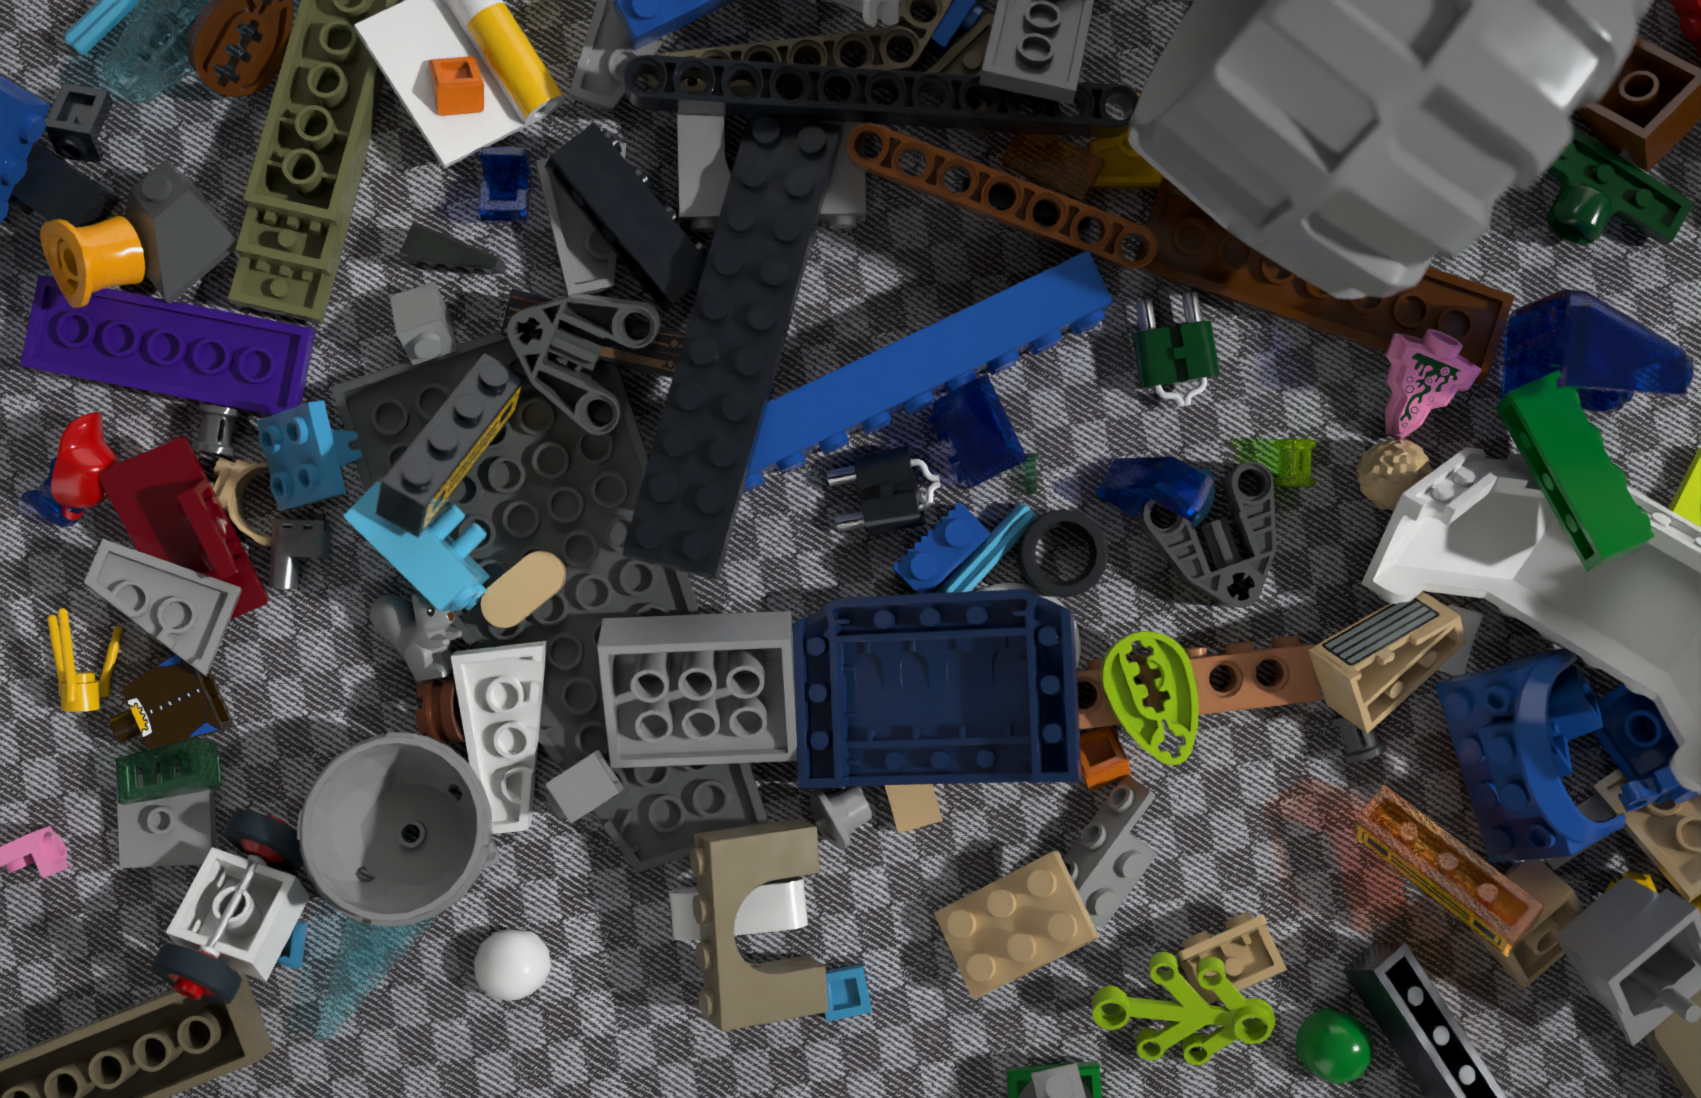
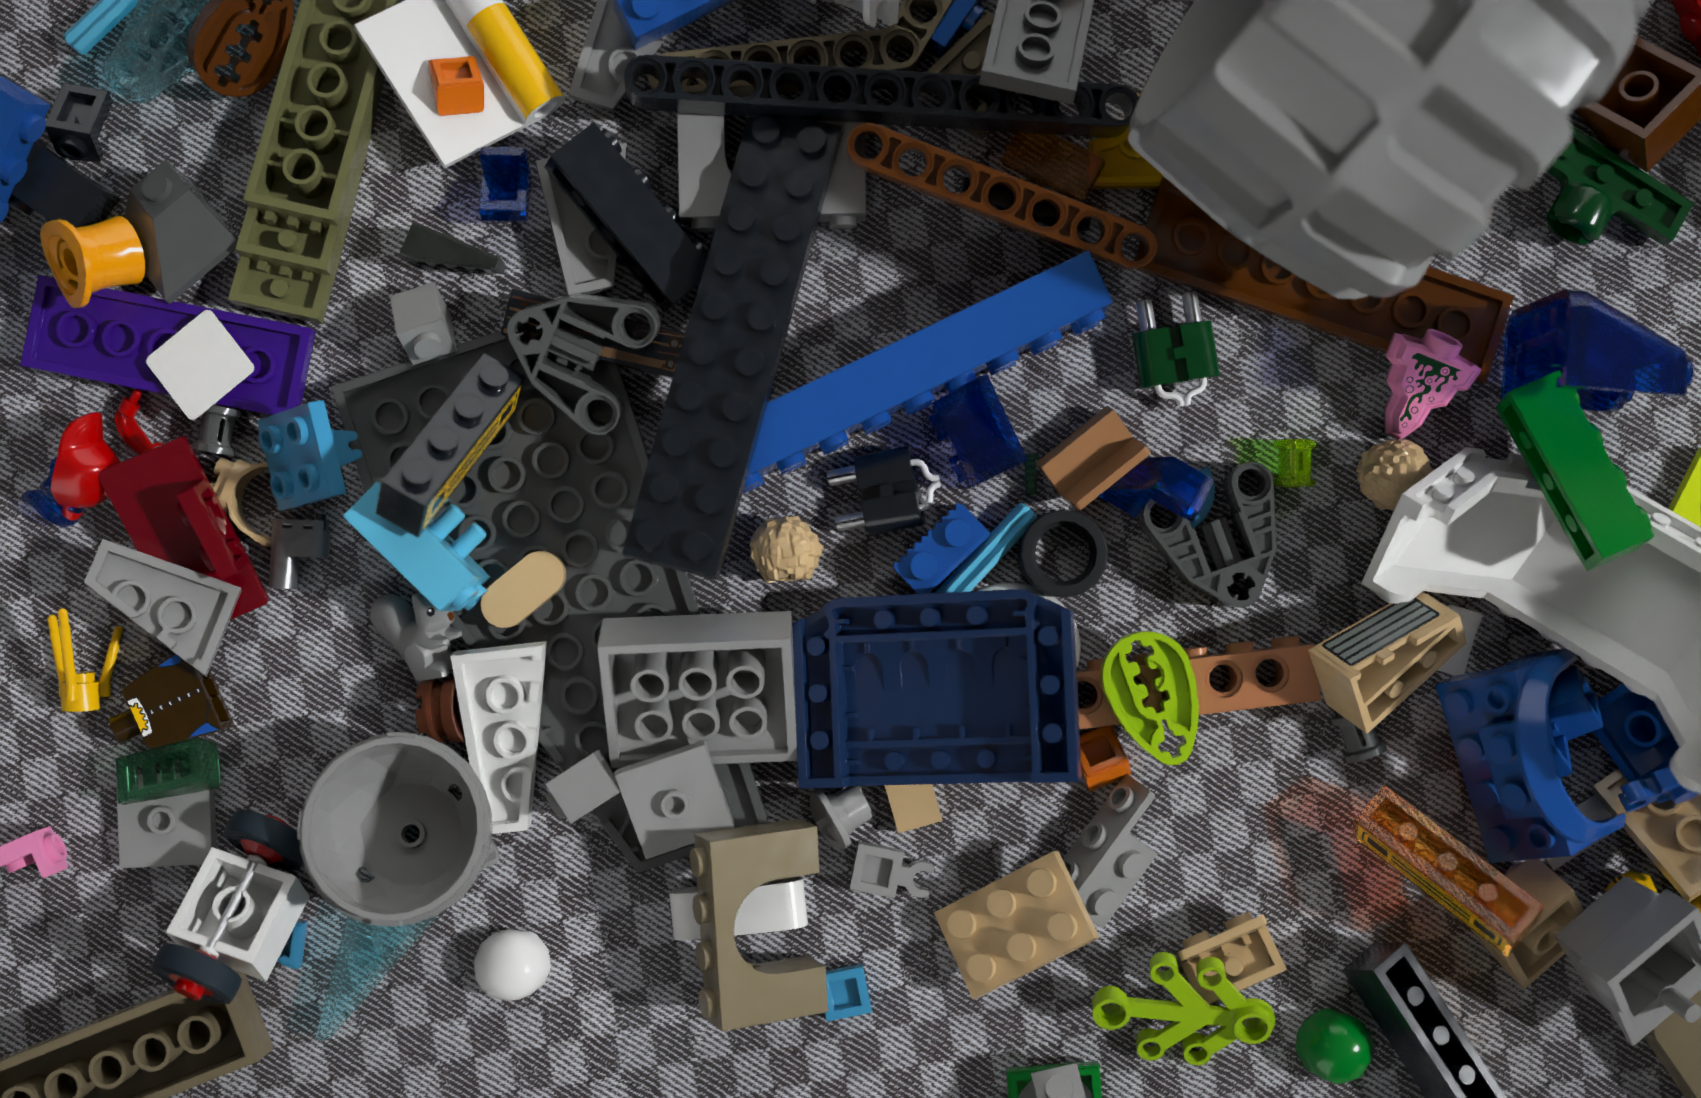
none -> red piece [114,389,163,454]
none -> white sticker [146,310,254,420]
none -> light grey plate [614,740,735,859]
none -> tan piece [749,516,824,583]
none -> light grey plate [849,841,935,898]
none -> medium nougat panel [1035,406,1151,511]

